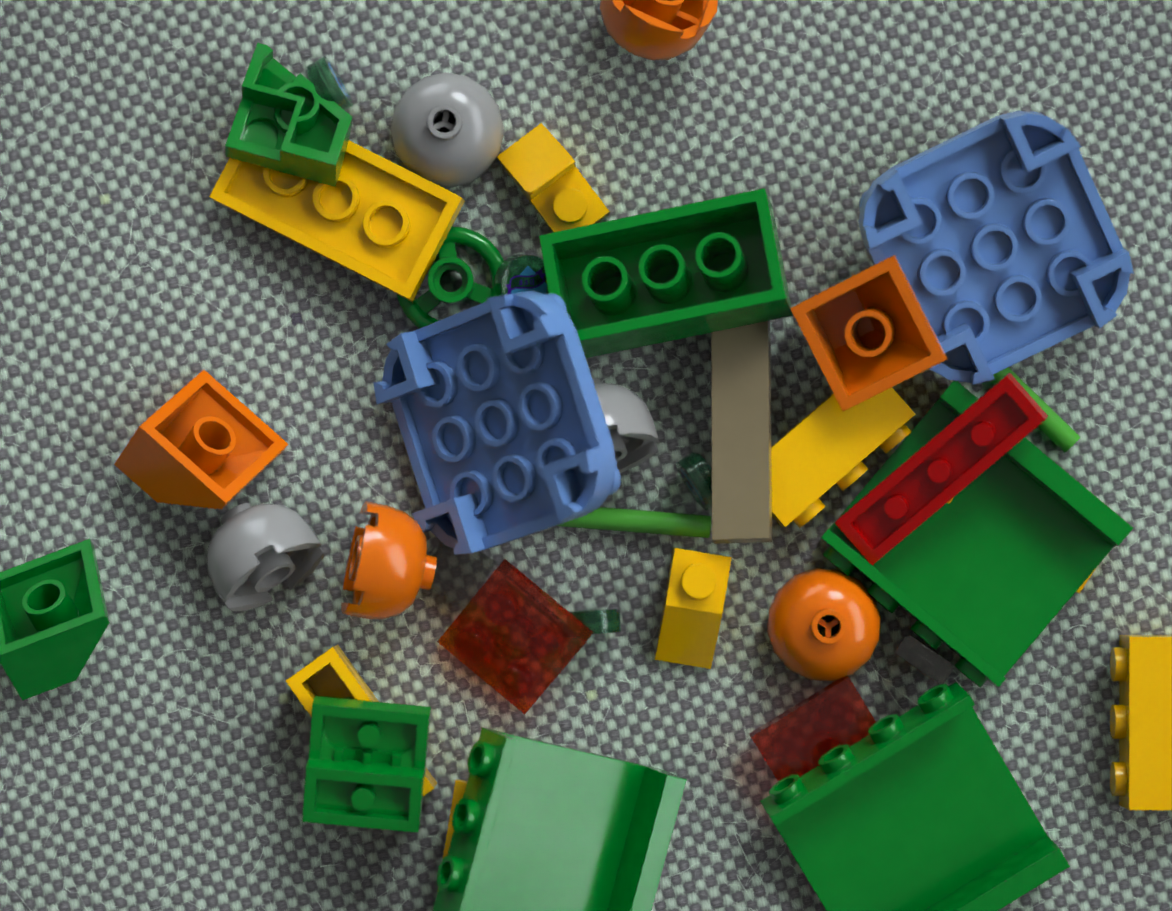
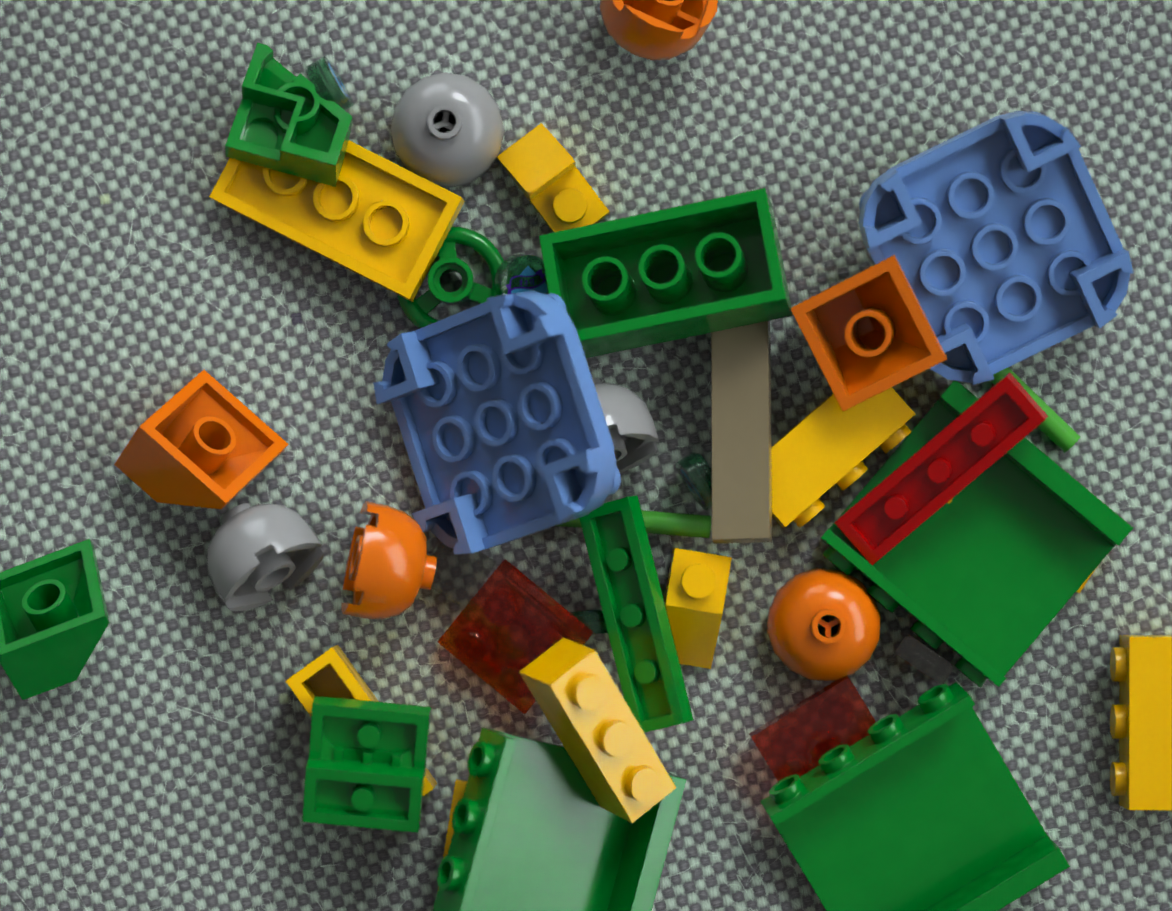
none -> yellow brick [519,637,676,823]
none -> green plate [579,495,694,733]

